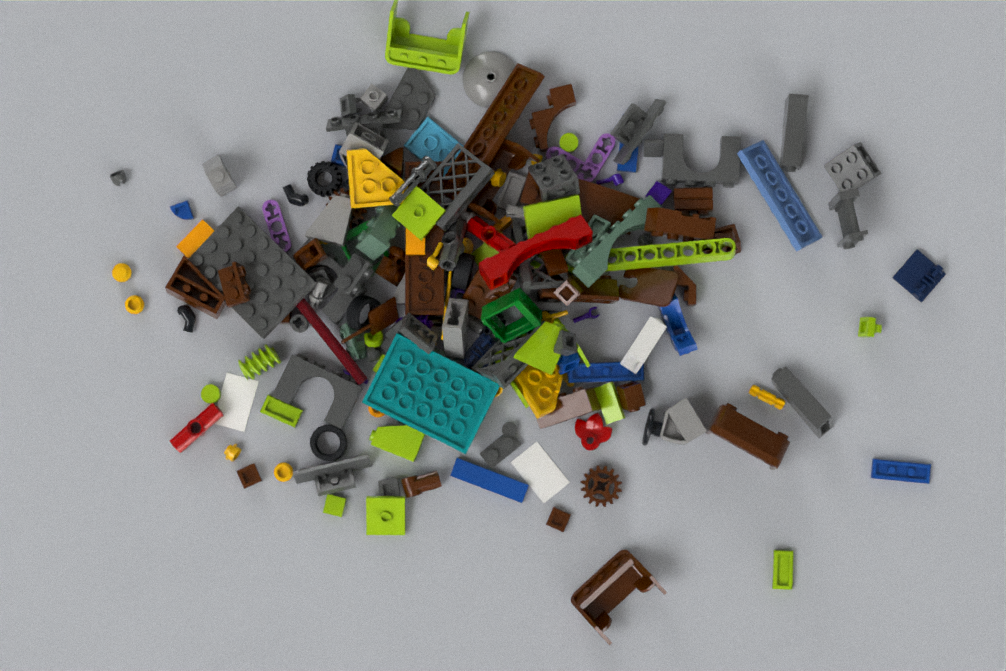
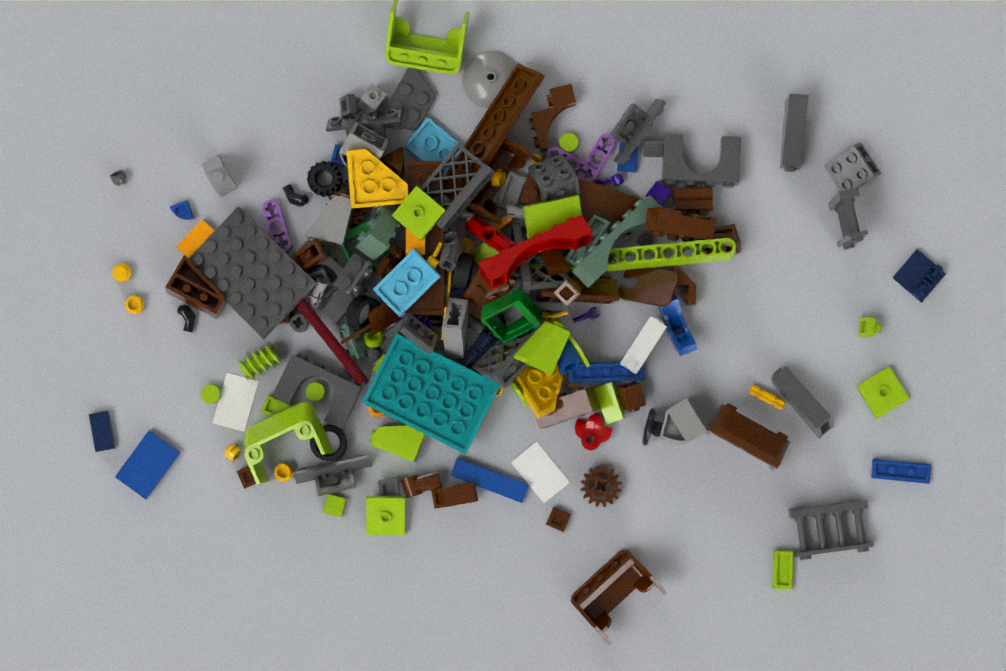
red piece [170,403,224,453] -> none
reddish brown bracket [218,261,251,308] -> none
dark grey pin [389,156,437,206] -> none
dark grey hinge [480,422,521,469] -> none
dark grey slope [554,330,577,356] -> none
medium blue plate [737,140,823,252] -> none
none -> dark blue tile [89,411,115,452]
none -> blue tile [115,430,180,500]
none -> lime windscreen [244,402,334,485]
none -> lime tile [306,382,325,402]
none -> medium azure tile [373,248,441,317]
none -> reddish brown slope [431,482,478,509]
none -> dark grey fence [788,500,874,560]
none -> lime plate [856,366,909,419]

